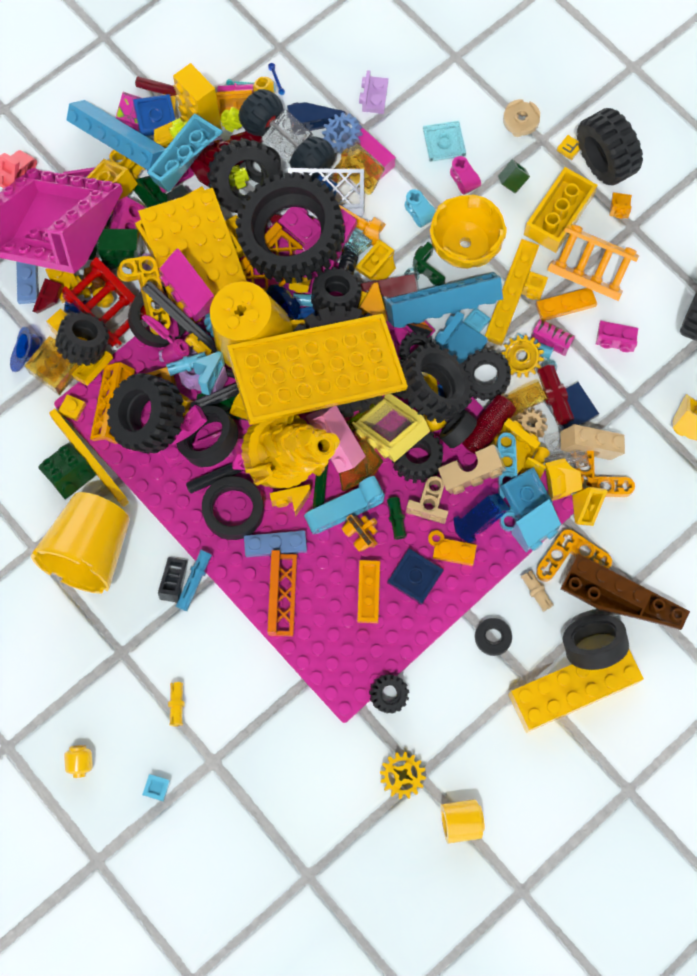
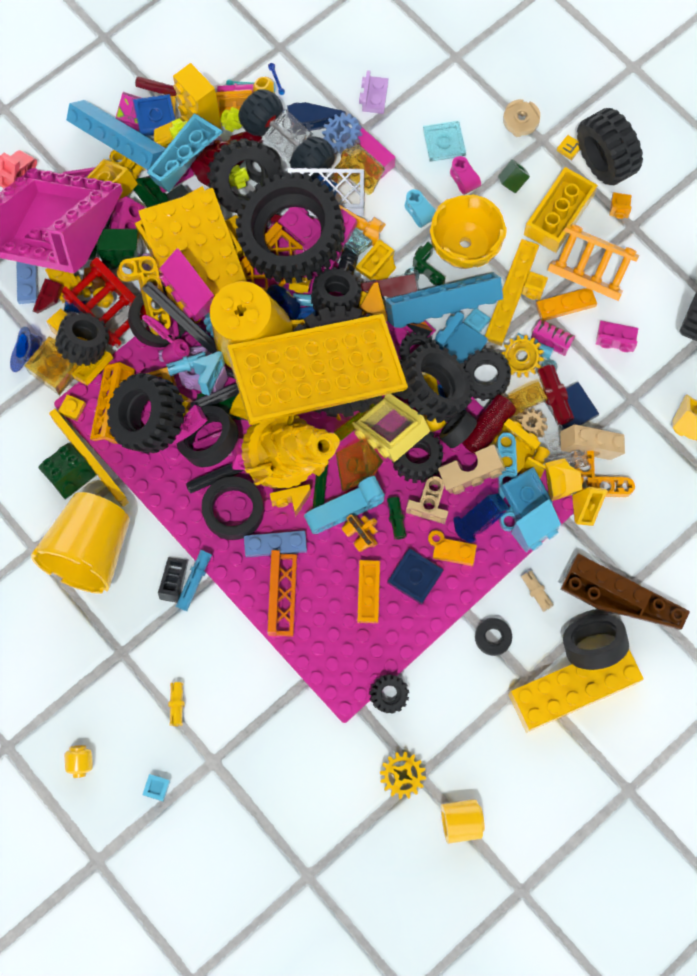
yellow axle [185,333,214,356] -> none
bright pink slope [306,406,366,473] -> none
light orange beam [536,530,612,582] -> none

